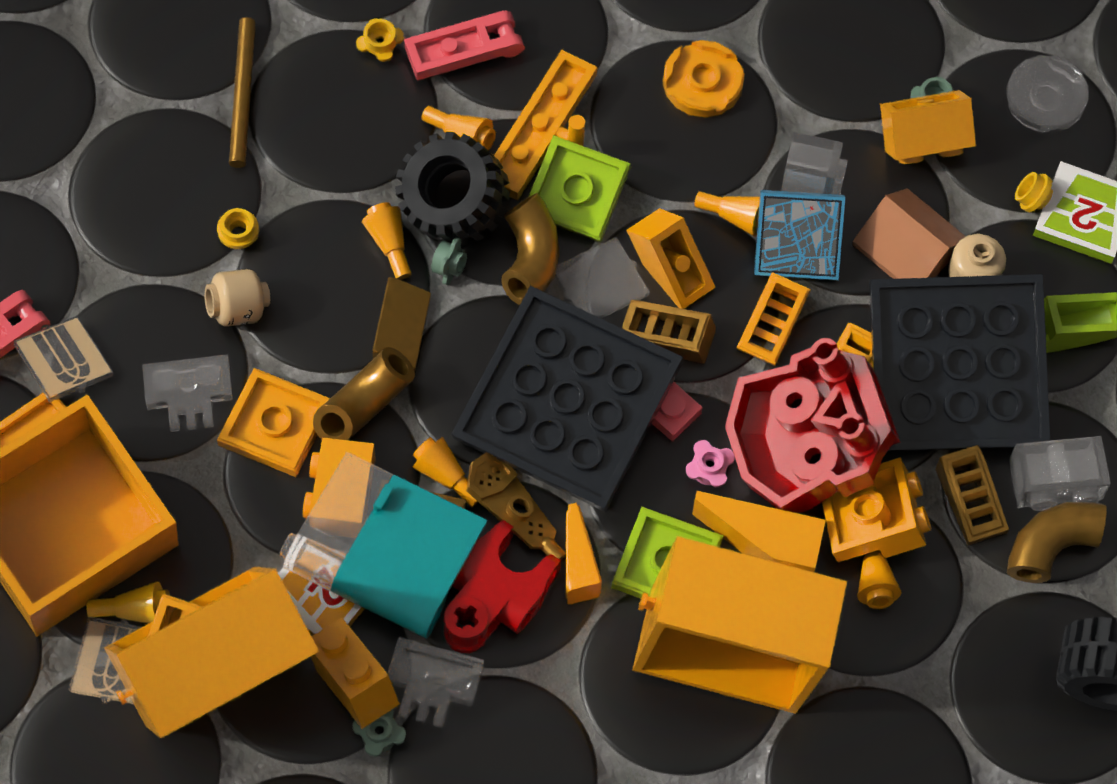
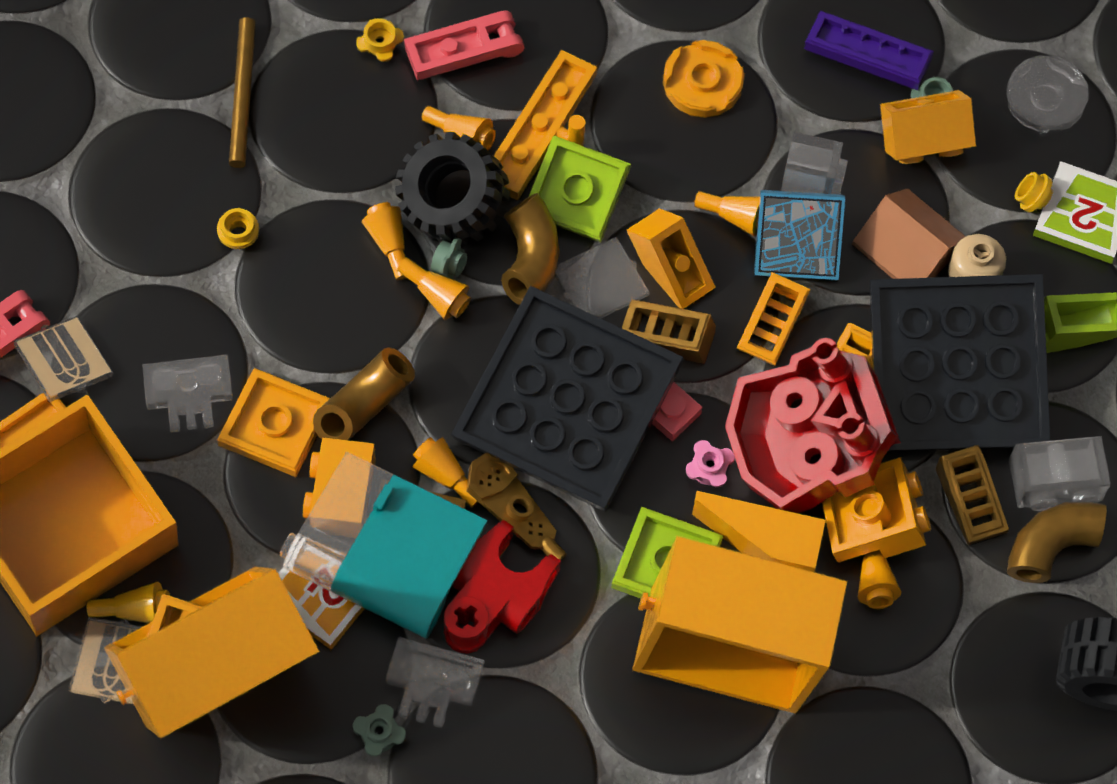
tan head [204,269,270,327] -> none
light orange brick [311,617,400,729] -> none
pearl gold slope [373,277,431,371] -> none
light orange slope [566,502,602,605] -> none
none -> light orange cone [397,257,471,320]
none -> dark purple plate [805,10,934,90]

